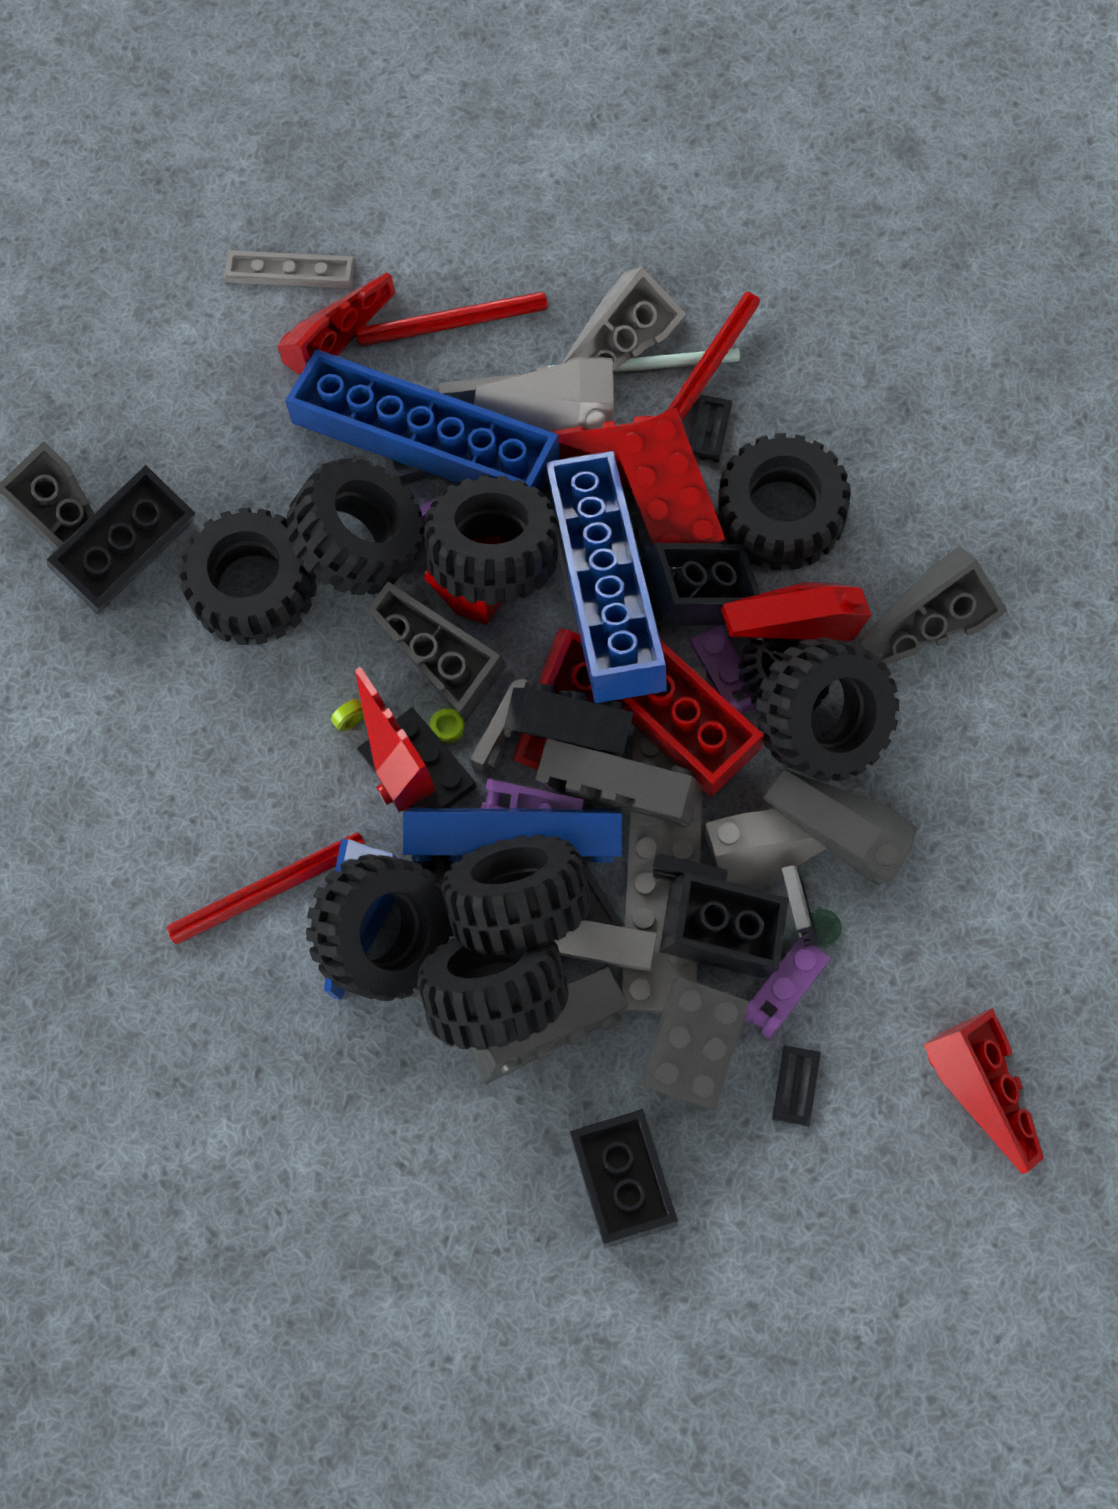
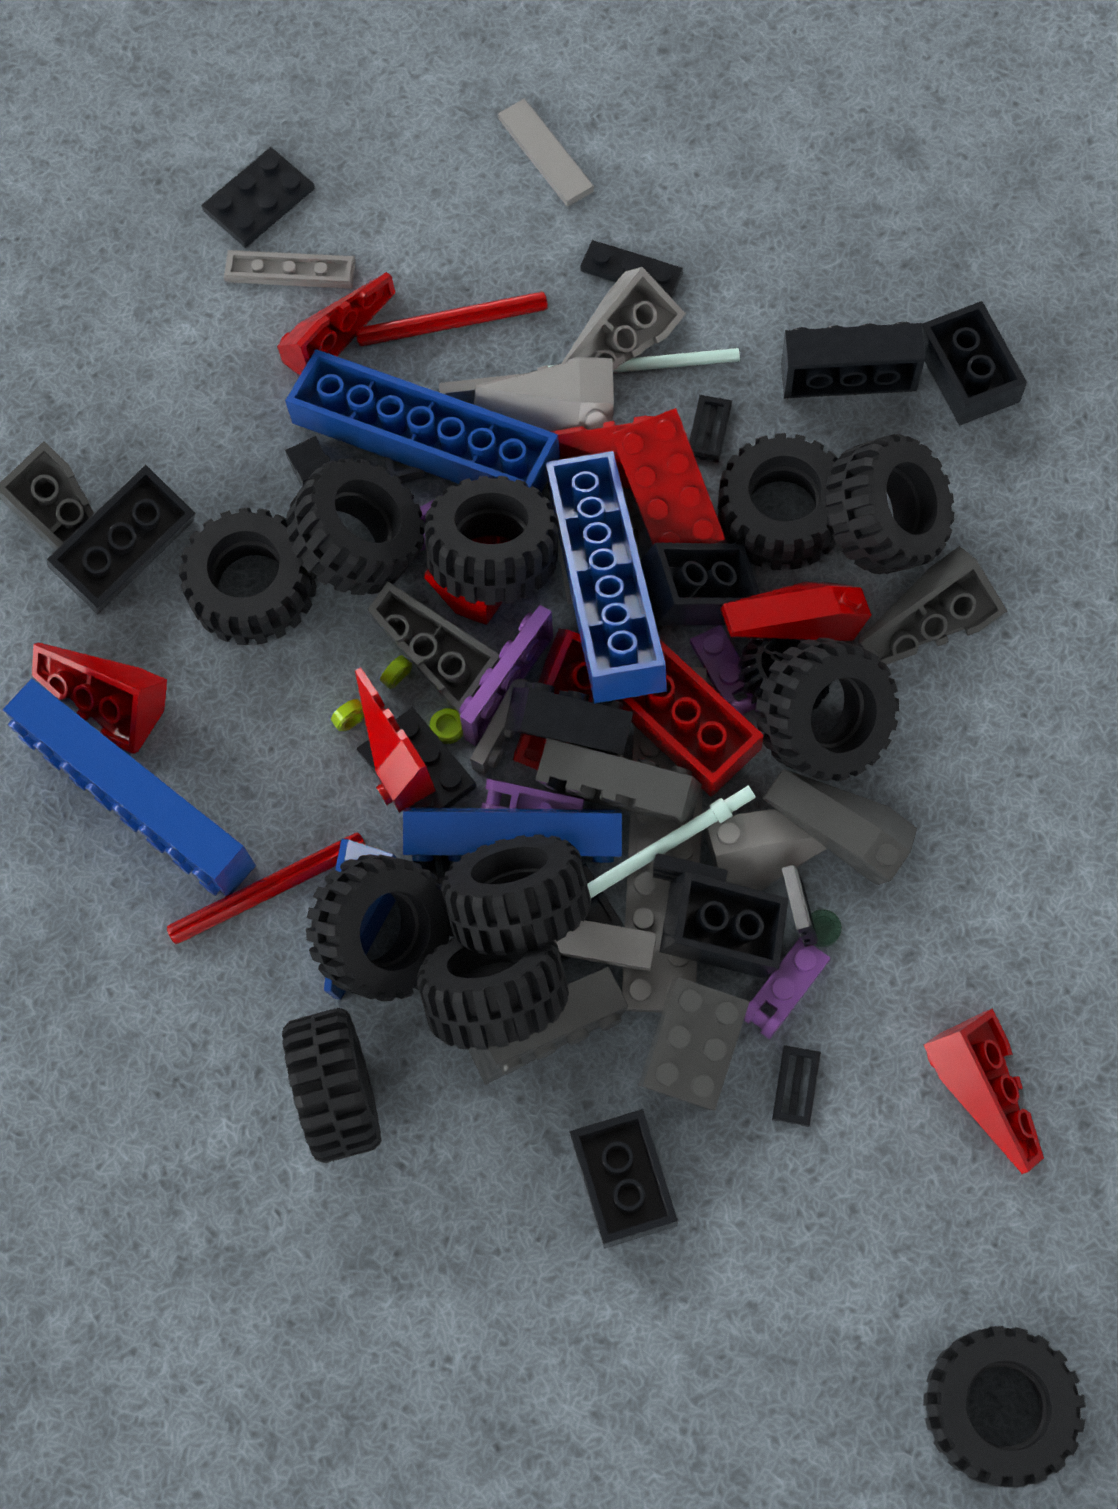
red axle [666,291,760,421] -> none
none -> blue brick [3,678,256,896]
none -> red wedge [32,642,167,754]
none -> black plate [201,147,315,248]
none -> black tyre [282,1008,381,1163]
none -> black brick [285,436,330,486]
none -> lime tile [380,655,412,689]
none -> medium lavender plate [459,605,553,746]
none -> light grey tile [498,99,594,207]
none -> black plate [580,240,683,298]
none -> light aqua bar [587,786,756,898]
none -> black brick [781,322,925,399]
none -> black tyre [825,434,955,575]
none -> black brick [921,301,1027,426]
none -> black tyre [923,1326,1086,1488]

